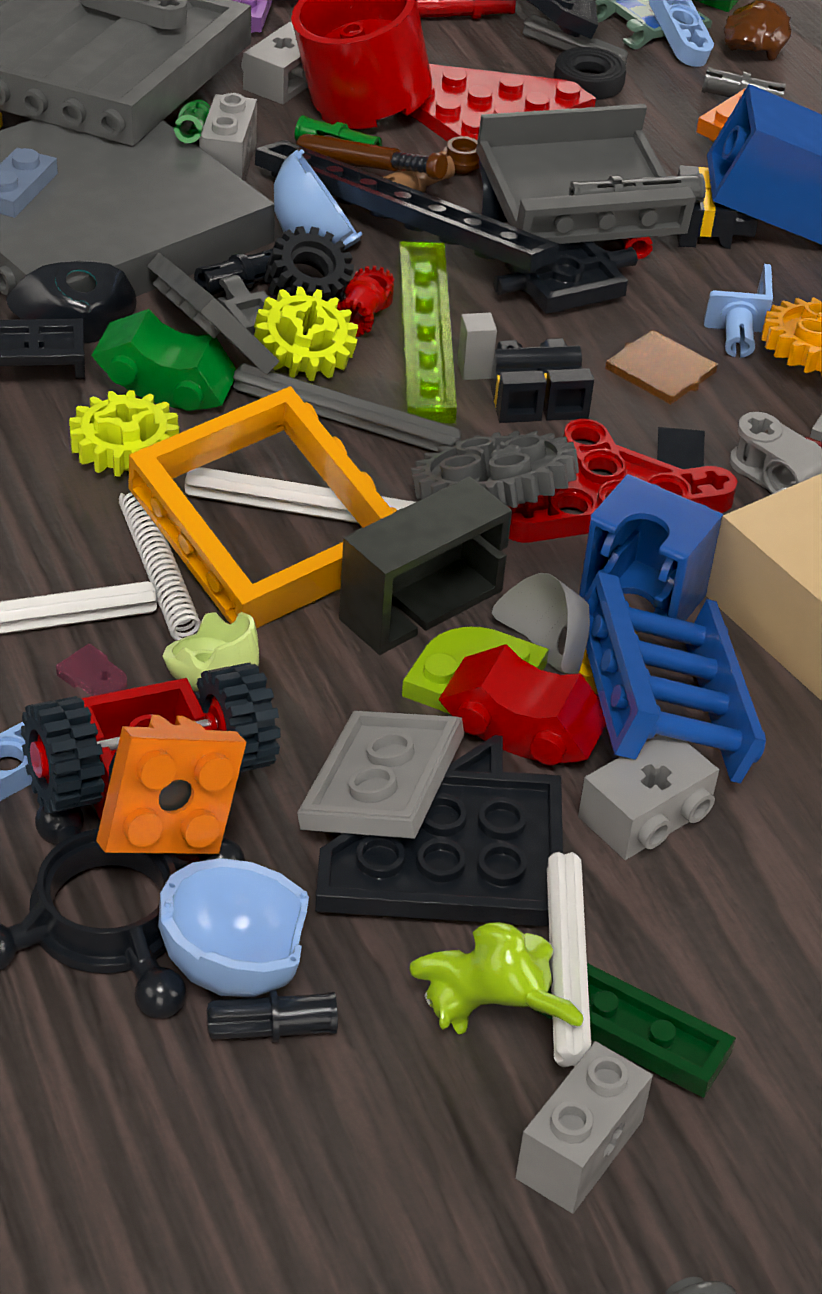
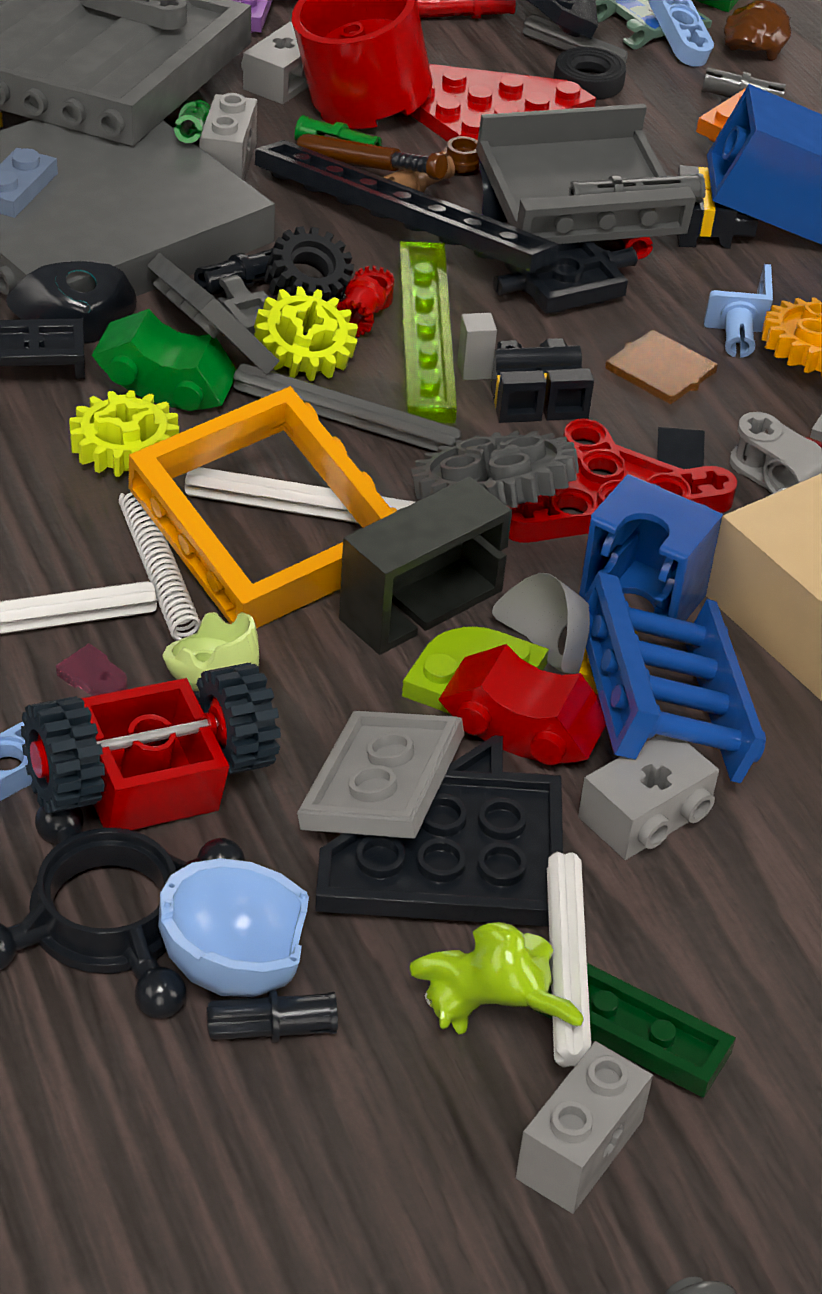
orange piece [96,715,247,854] -> none
light blue cylinder [274,149,363,250] -> none

